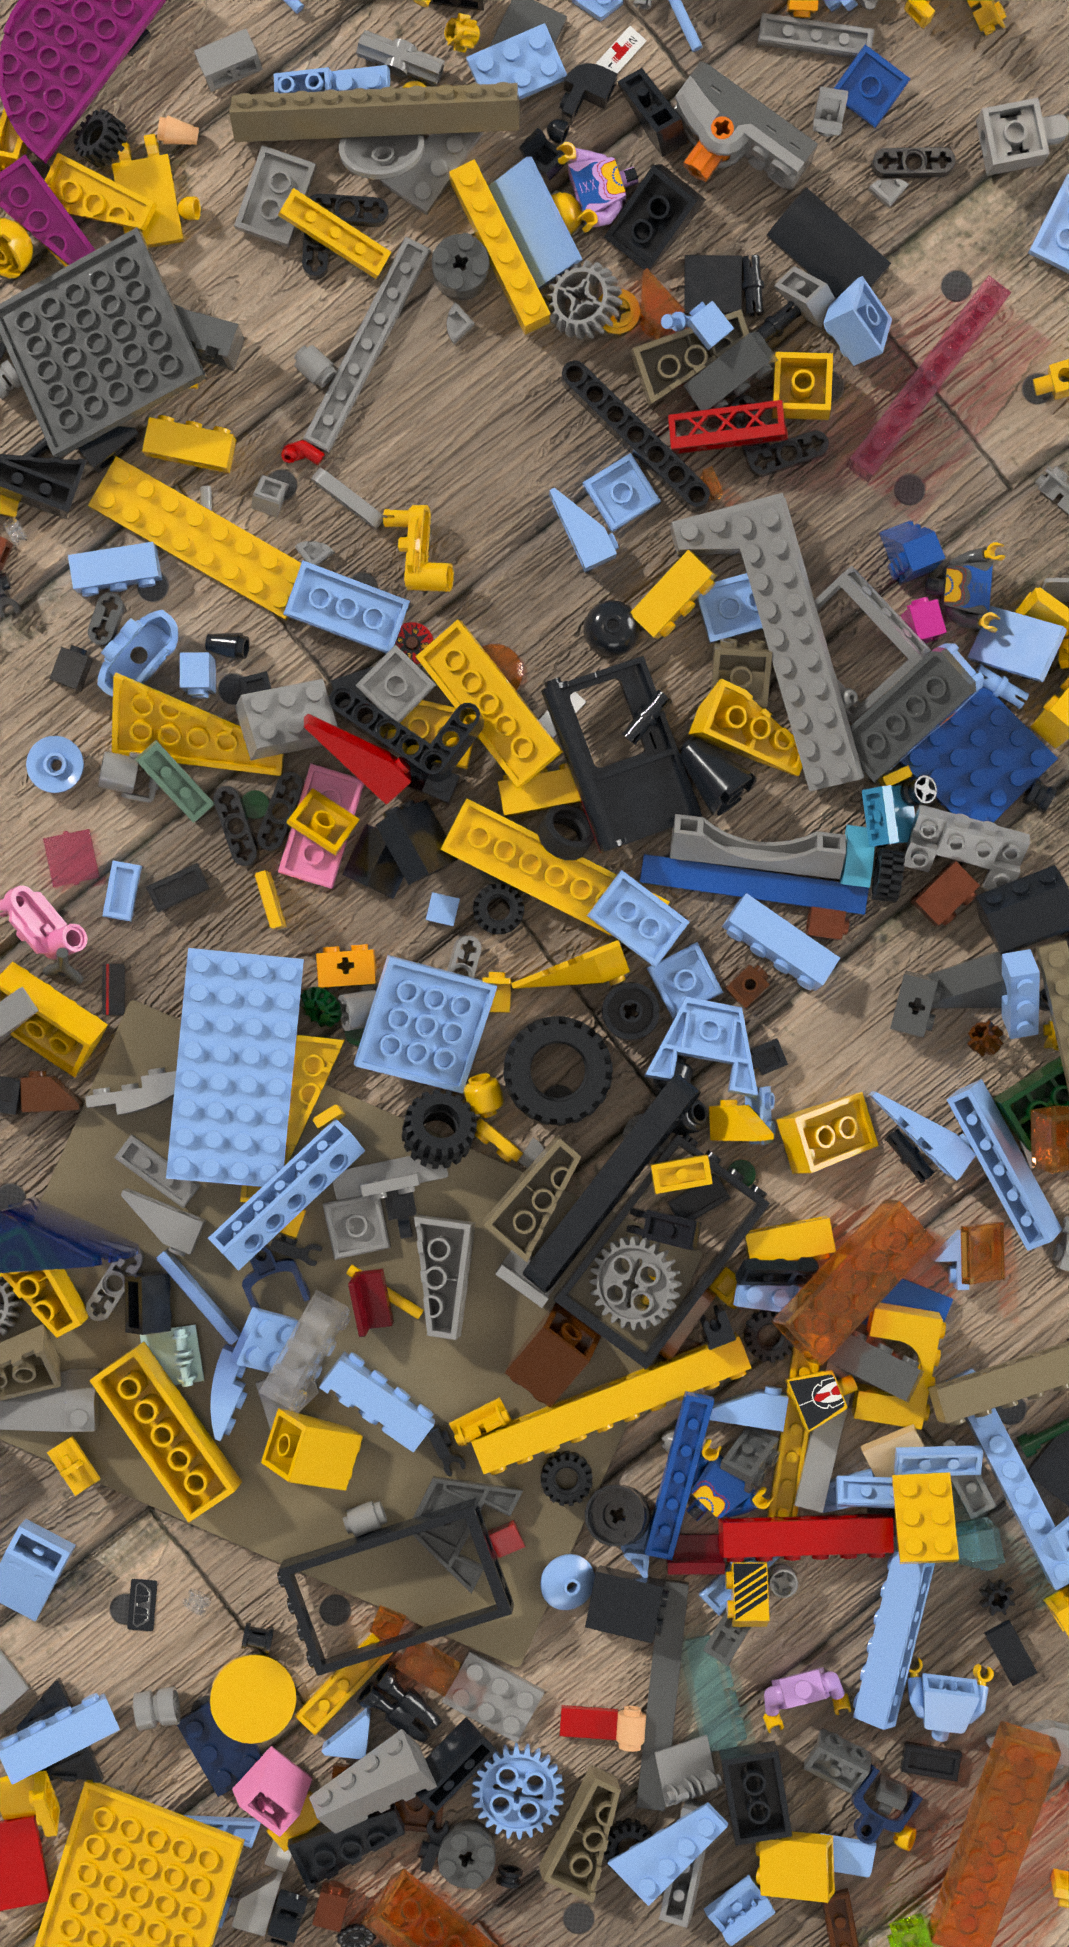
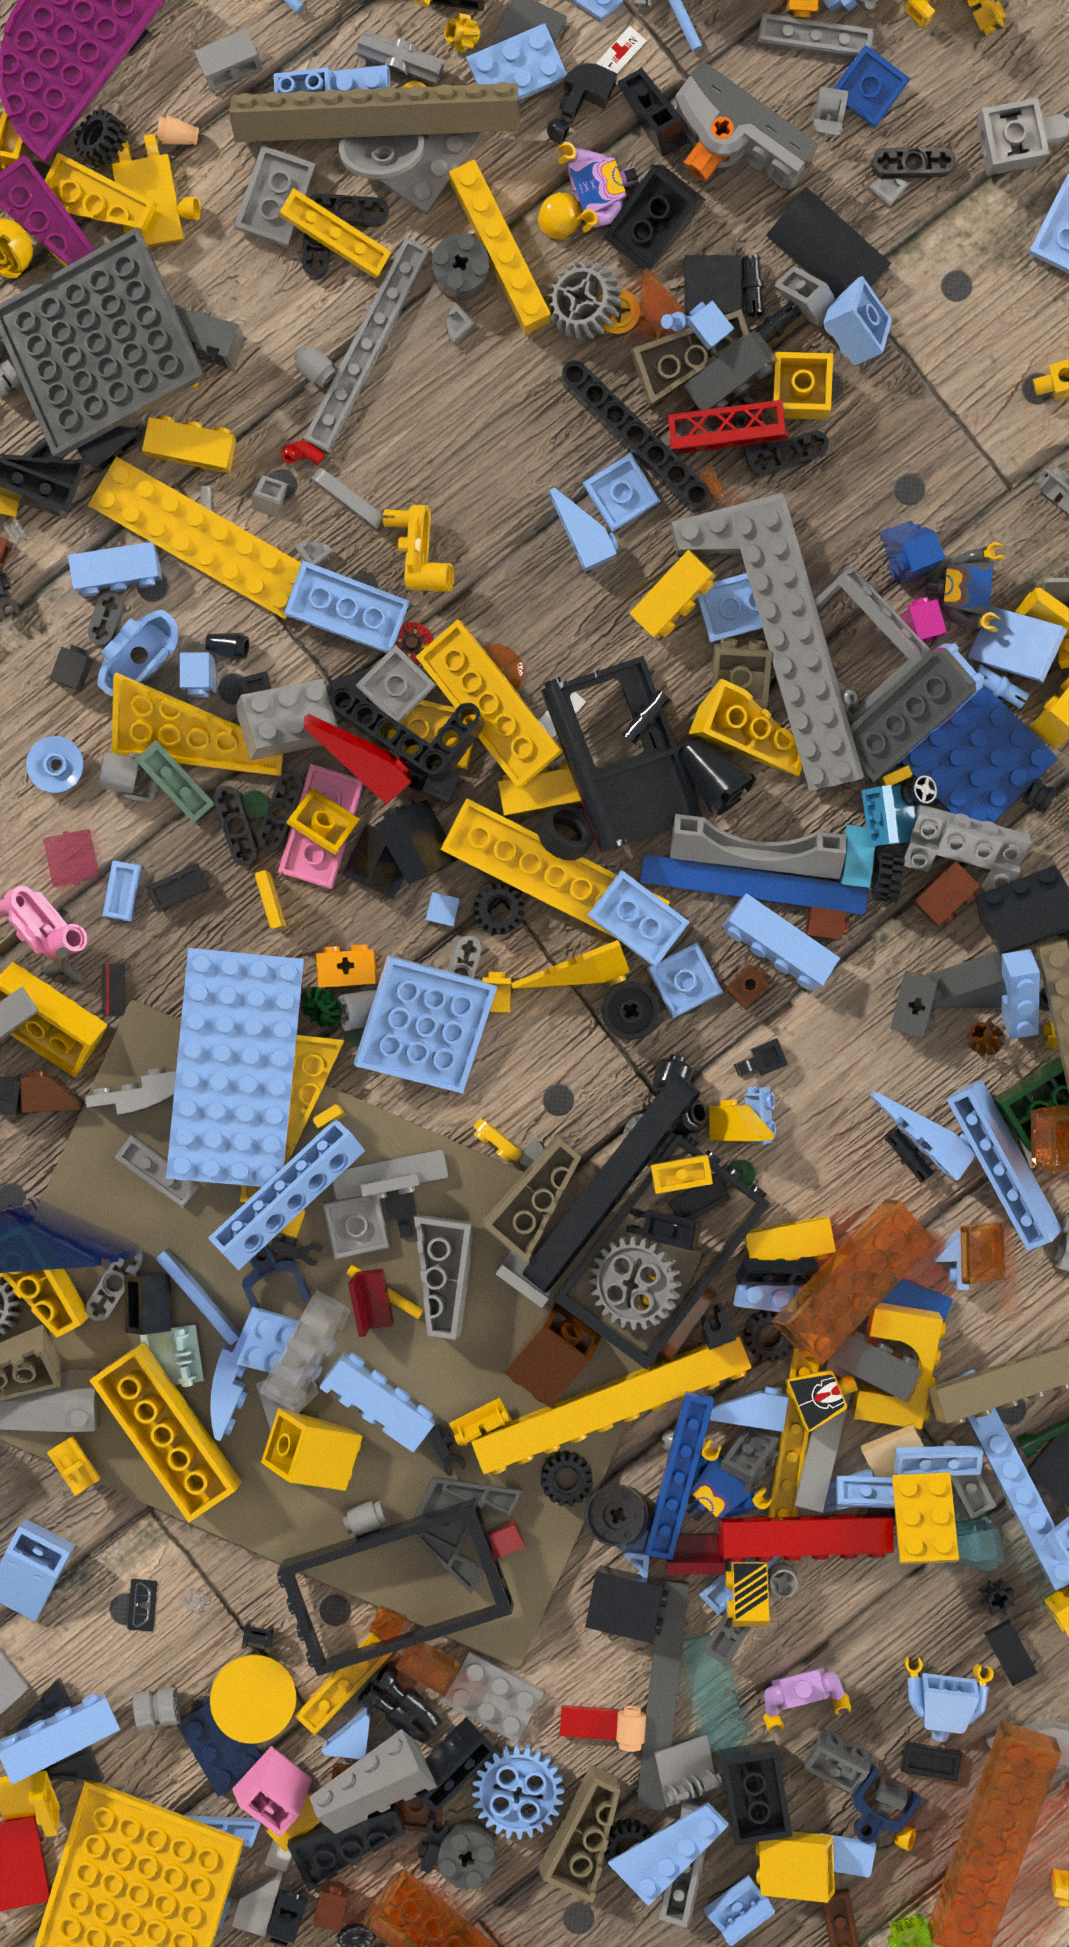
light grey slope [121,1188,206,1256] -> none
black tyre [401,1089,477,1169] -> none
yellow head [464,1073,504,1118] -> none
light blue tile [488,157,583,290] -> none
black bush [496,1864,523,1888] -> none
black tyre [503,1016,613,1126] -> none
black bracket [519,128,567,181] -> none
light blue dish [540,1554,595,1610] -> none
black cylinder [583,600,640,658] -> none
light blue wing [644,997,758,1097] -> none
yellow slope [709,1267,737,1309] -> none
yellow slope [776,1092,879,1174] -> none
clear pink brick [846,275,1012,482] -> none
light blue brick [853,1550,935,1730] -> none

